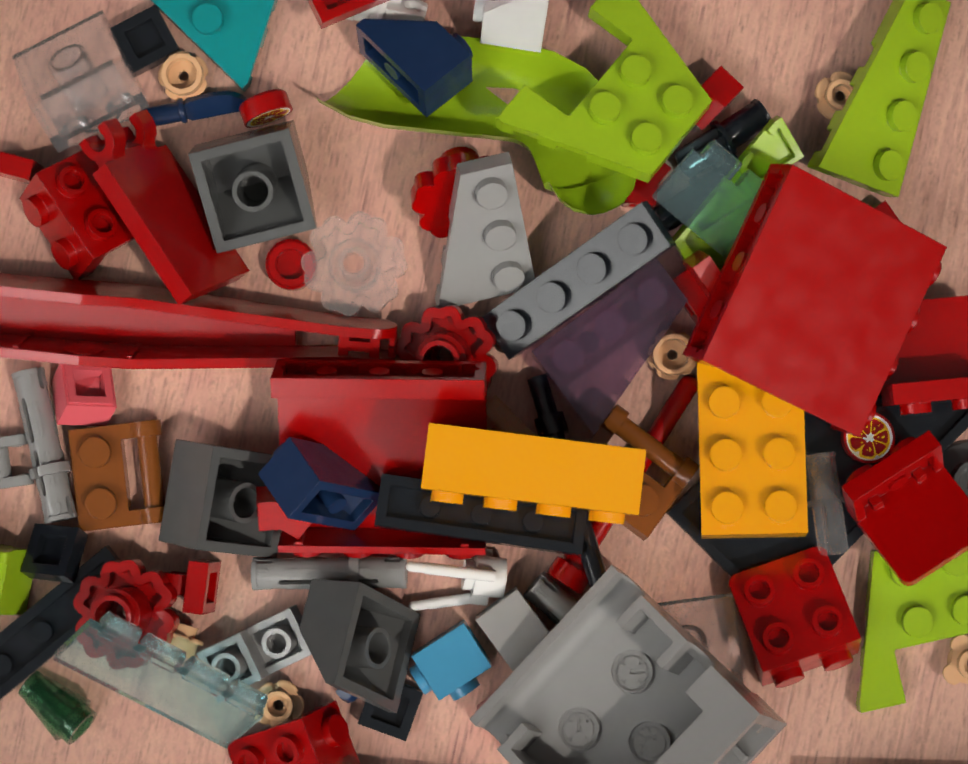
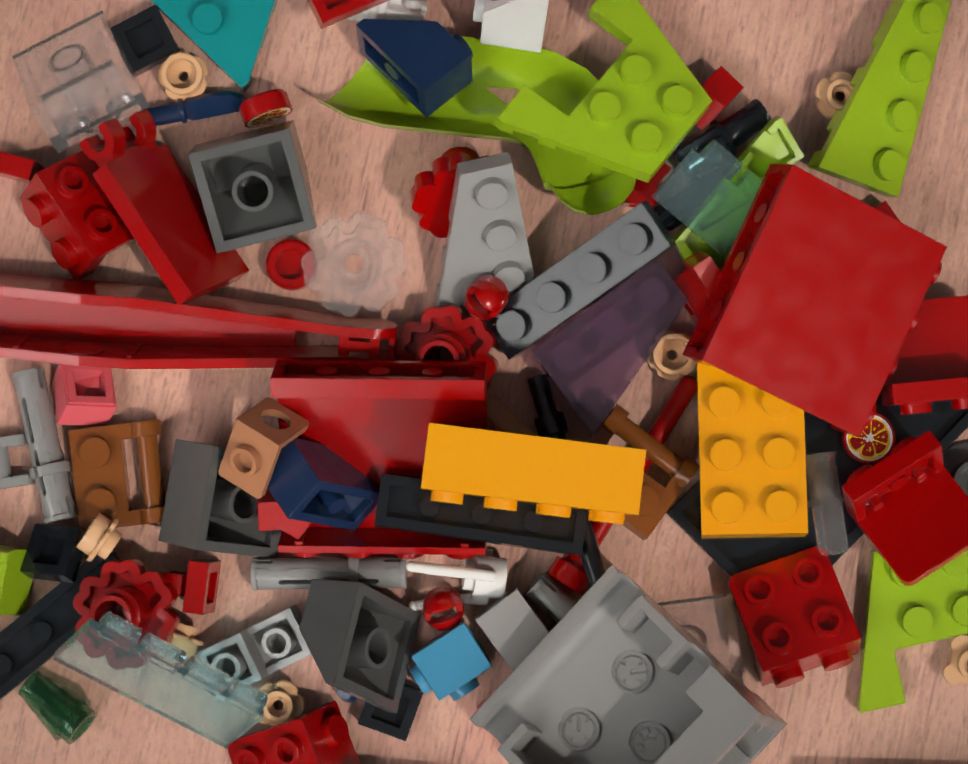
none -> light nougat plate [76,513,123,562]
none -> nougat bracket [218,398,309,499]
none -> red hinge [423,586,464,631]
none -> red hinge [465,275,509,320]

